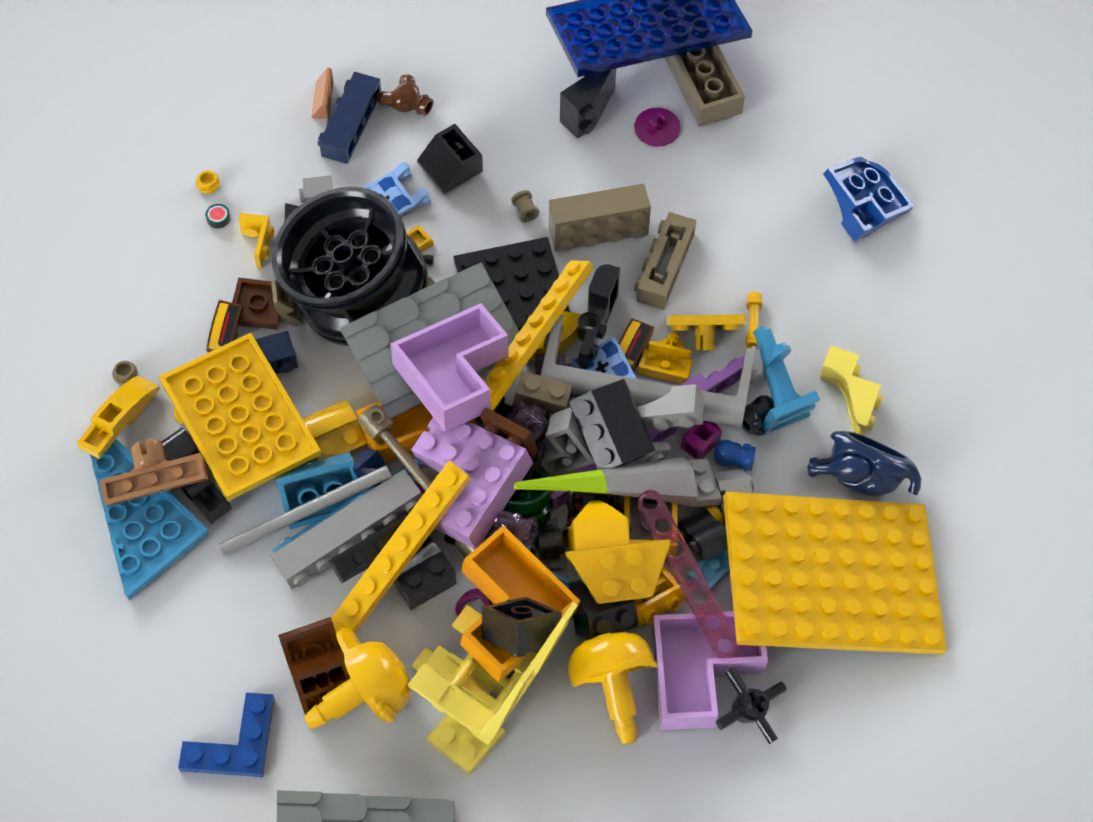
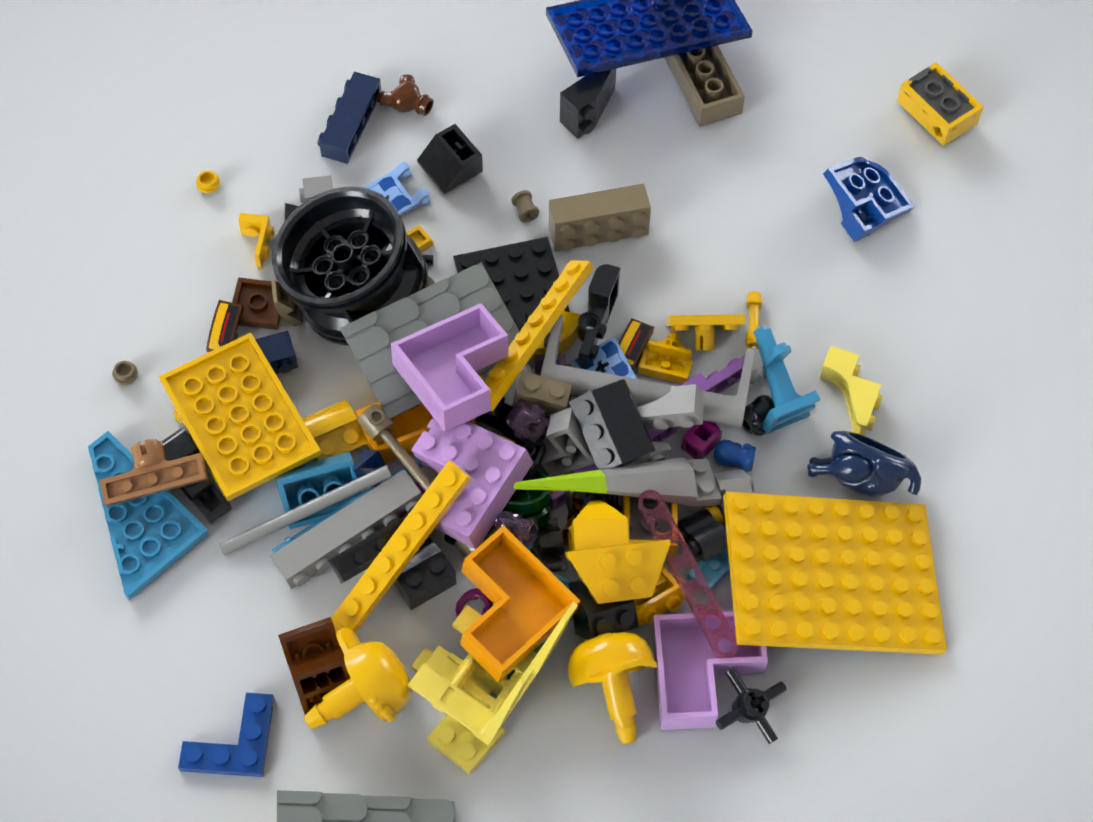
yellow slope [77,375,160,459] -> none
tile [205,204,231,228] -> none
nougat slope [311,67,334,119] -> none
reddish brown plate [480,408,539,459] -> none
black slope [482,597,562,657] -> none
magenta piece [634,107,681,147] -> none
dark tan brick [634,212,697,310] -> none
none -> piece [897,62,984,146]

